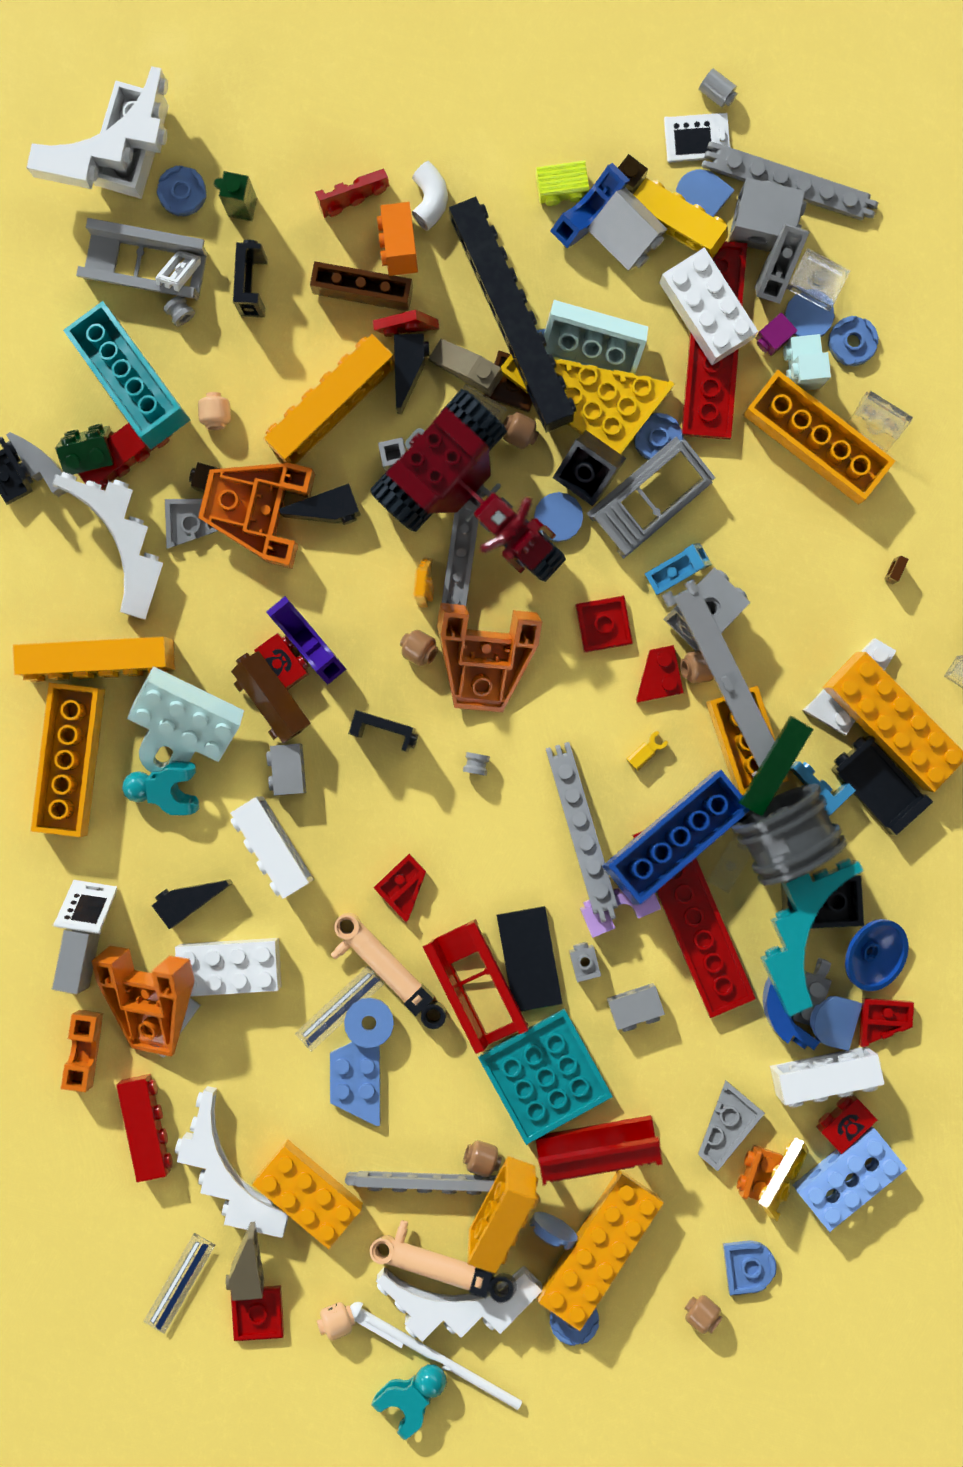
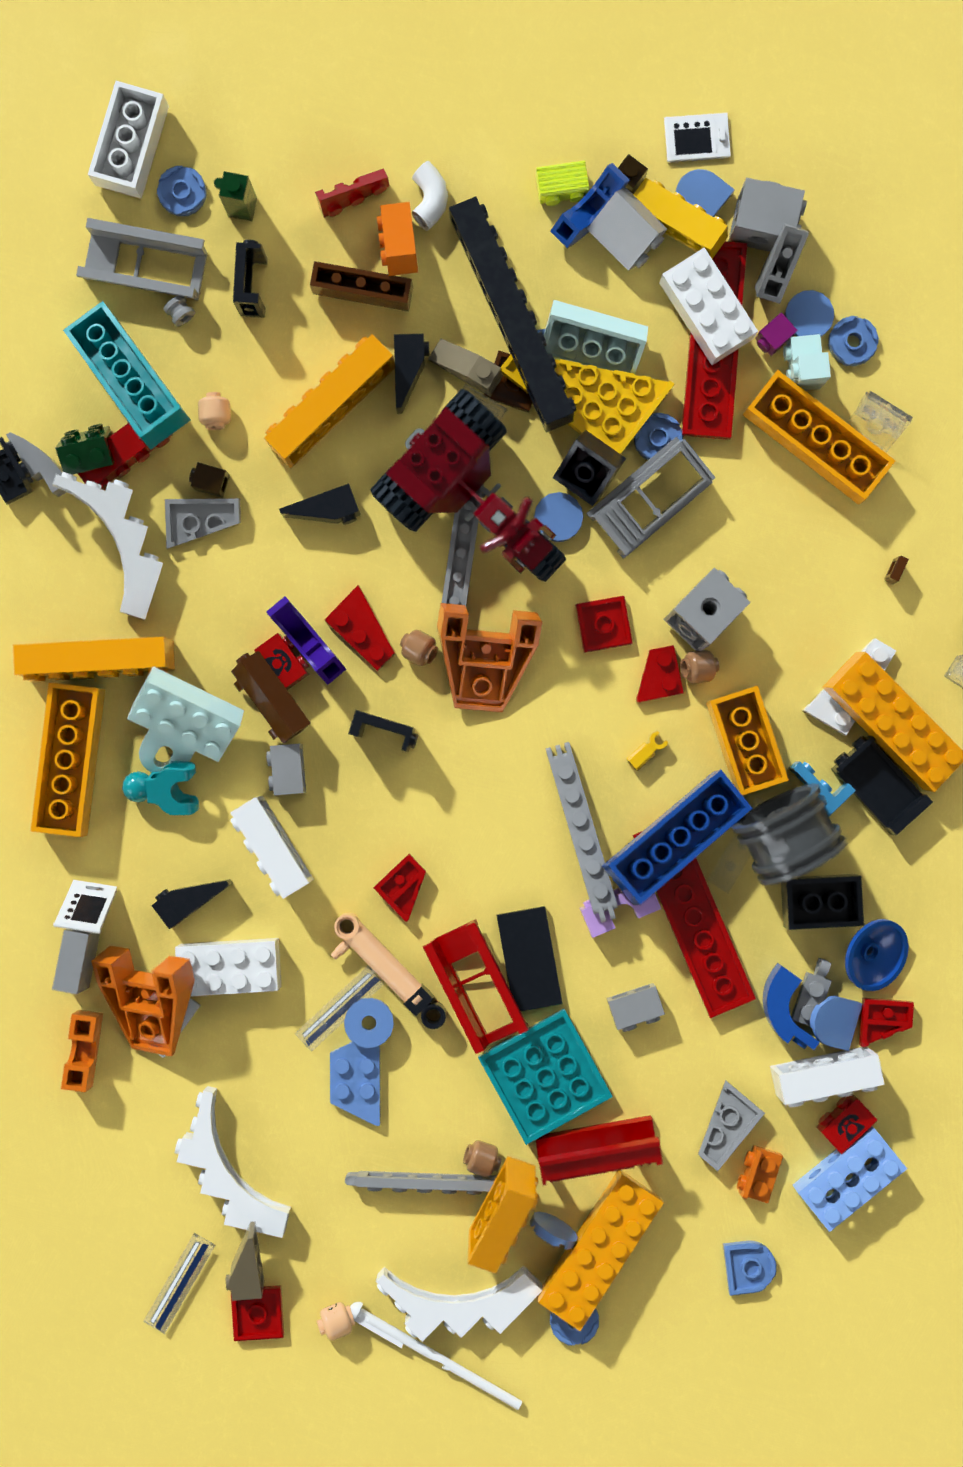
white arch [27,66,168,189] -> none
red brick [116,1074,173,1183] -> none
white tile [155,250,201,292] -> none
orange wedge [198,463,316,569] -> none
light orange brick [252,1140,363,1249] -> none
light nougat piece [370,1220,517,1303] -> none
teal piece [371,1364,447,1440] -> none
red wing [373,309,439,337] -> none
light grey brick [378,437,407,471] -> none
light orange wing [414,558,434,607] -> none
light grey wheel [463,752,490,776] -> none
medium nougat head [503,412,539,449] -> none
light grey brick [569,942,601,982] -> none
dark azure bracket [645,543,712,595] -> none
light grey piece [662,579,775,778] -> none
medium nougat head [684,1295,722,1334] -> none
light grey brick [698,68,738,108] -> none
light grey hinge [701,142,879,220] -> none
dark green tile [739,716,813,816] -> none
yellow wing [759,1138,809,1222] -> none
teal arch [760,858,863,1016] -> none
clear plate [786,248,850,311] -> none
none -> red wing [325,585,395,671]

